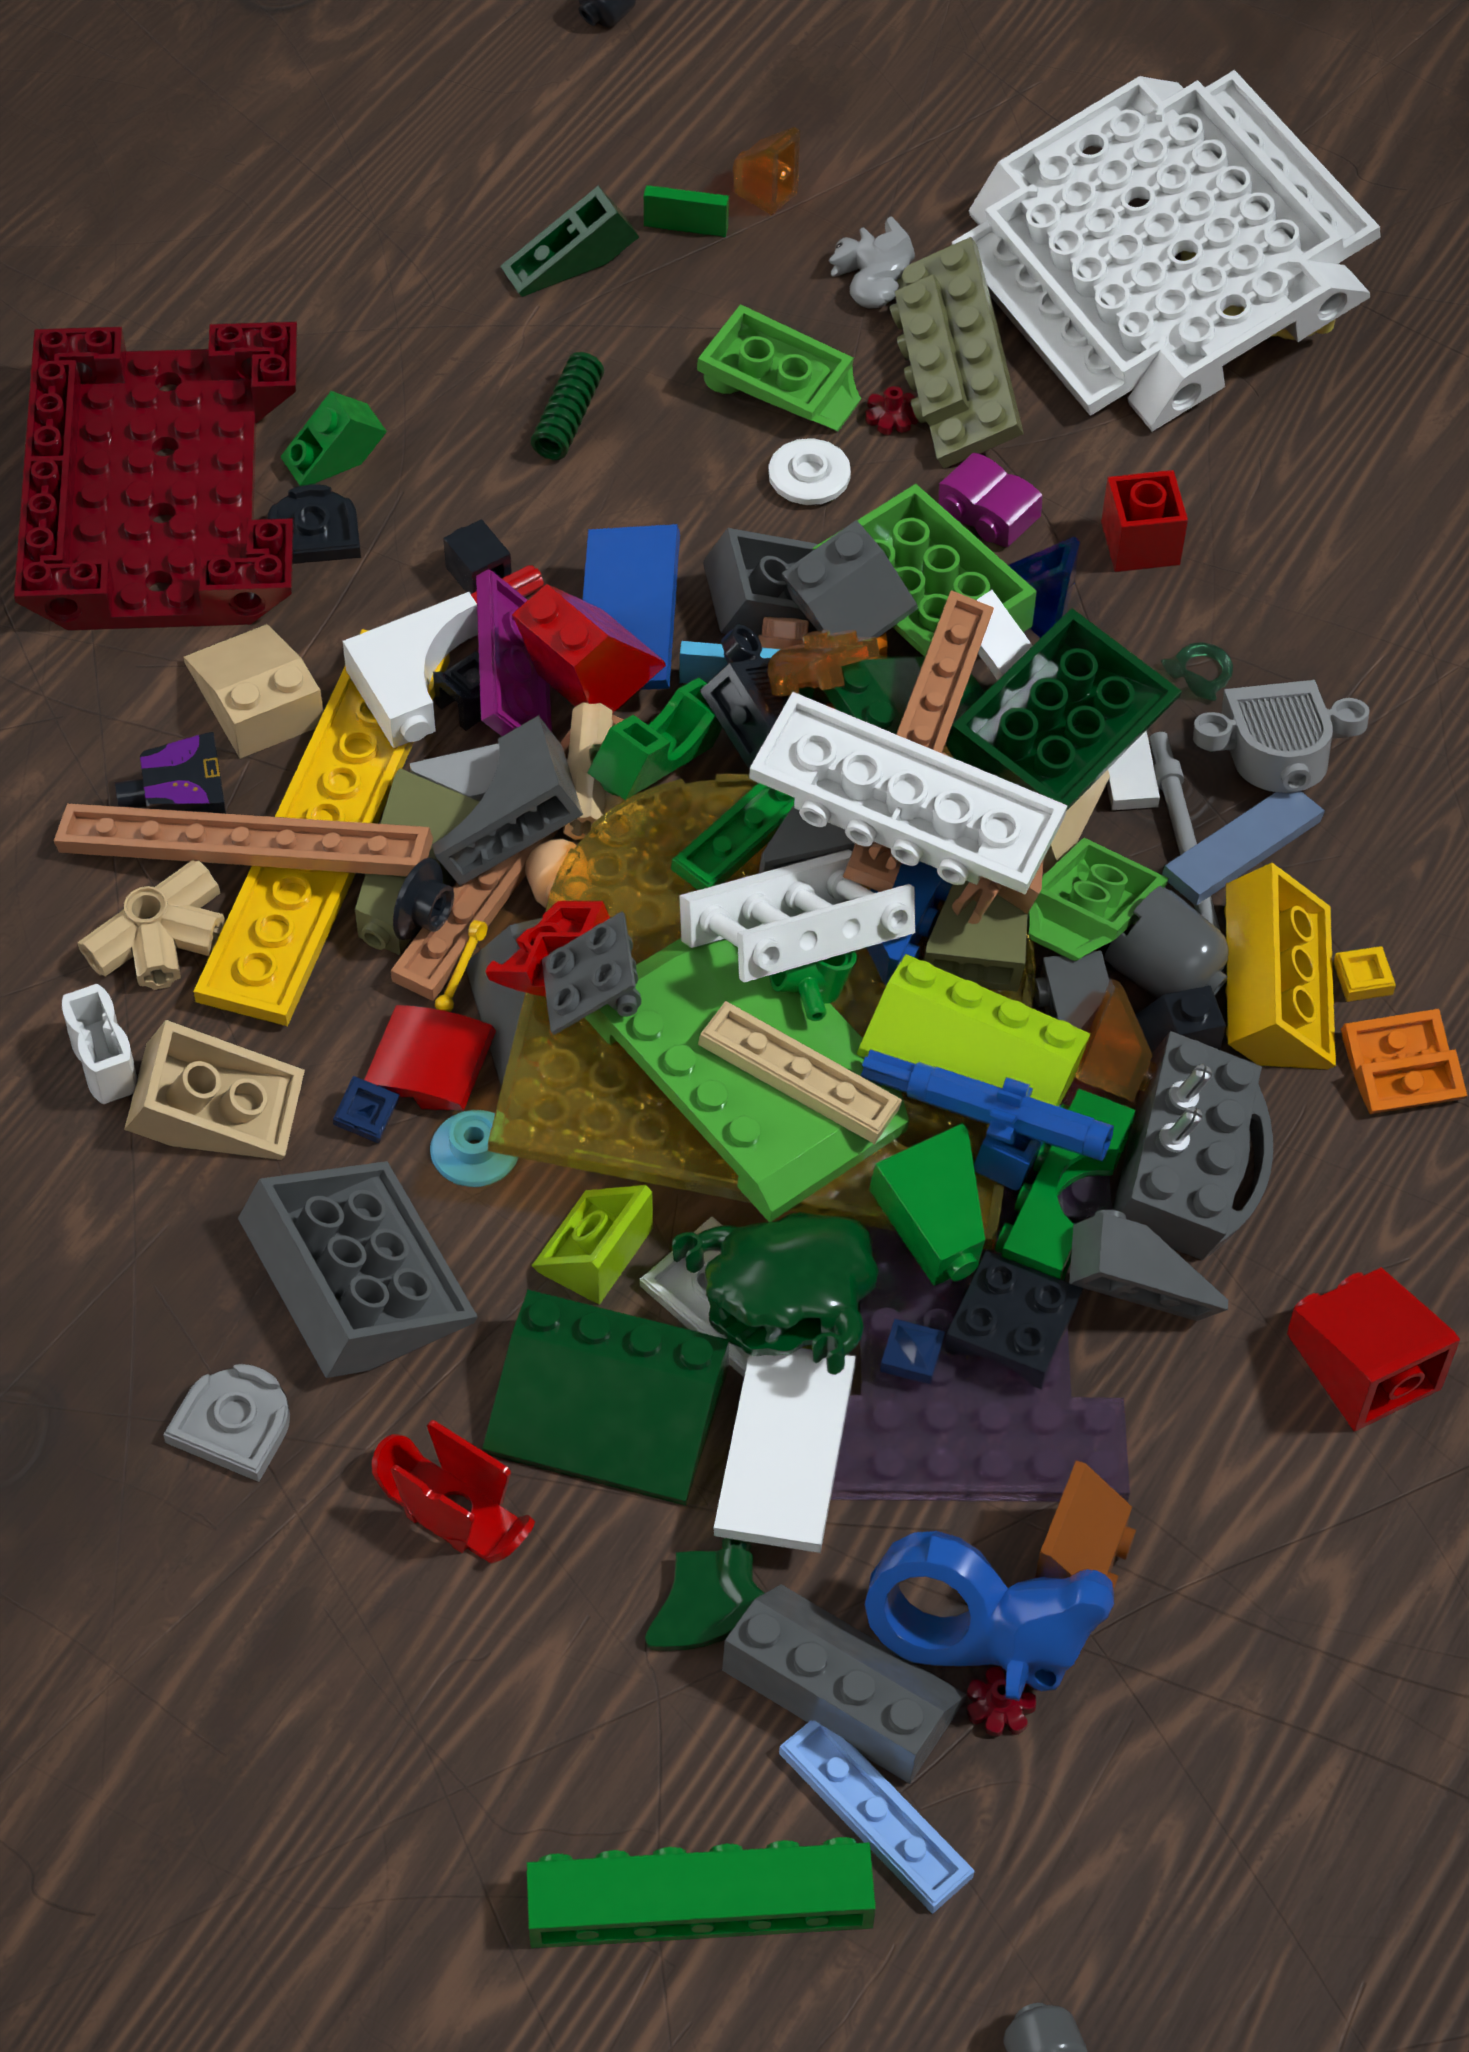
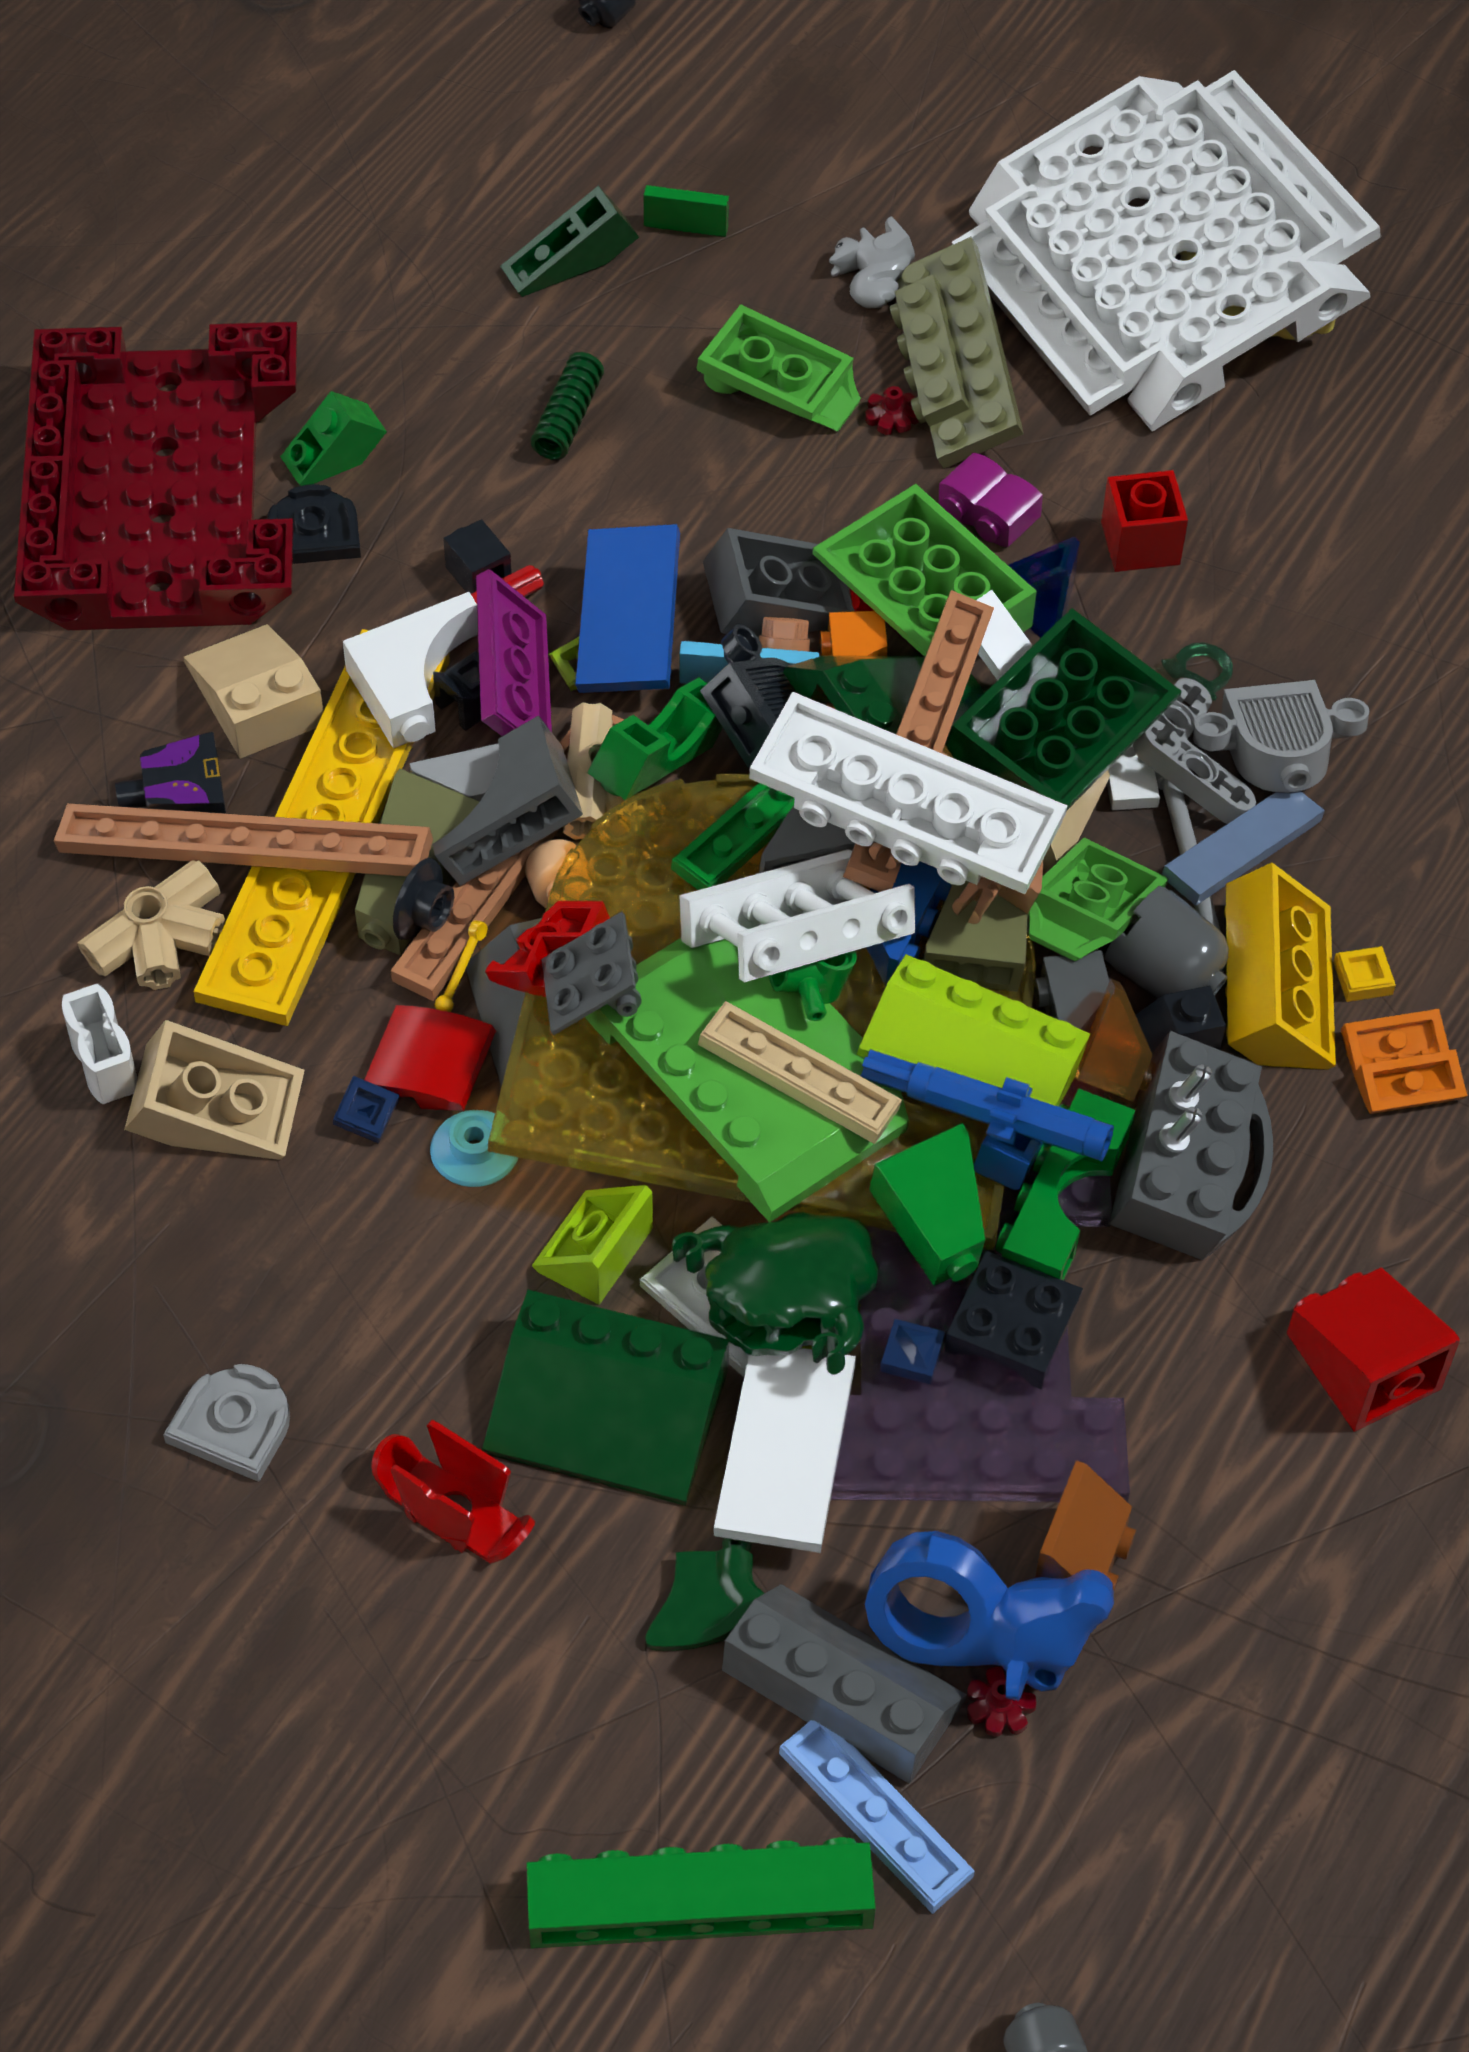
dark grey slope [238,1161,478,1378] -> none
red slope [512,584,666,714] -> none
clear orange slope [733,127,800,215] -> none
white wheel [768,438,851,505] -> none
clear orange slope [768,630,880,696] -> none
dark grey slope [782,520,919,656] -> none
dark grey slope [1069,1210,1229,1321] -> none
none -> light grey beam [1133,678,1256,824]

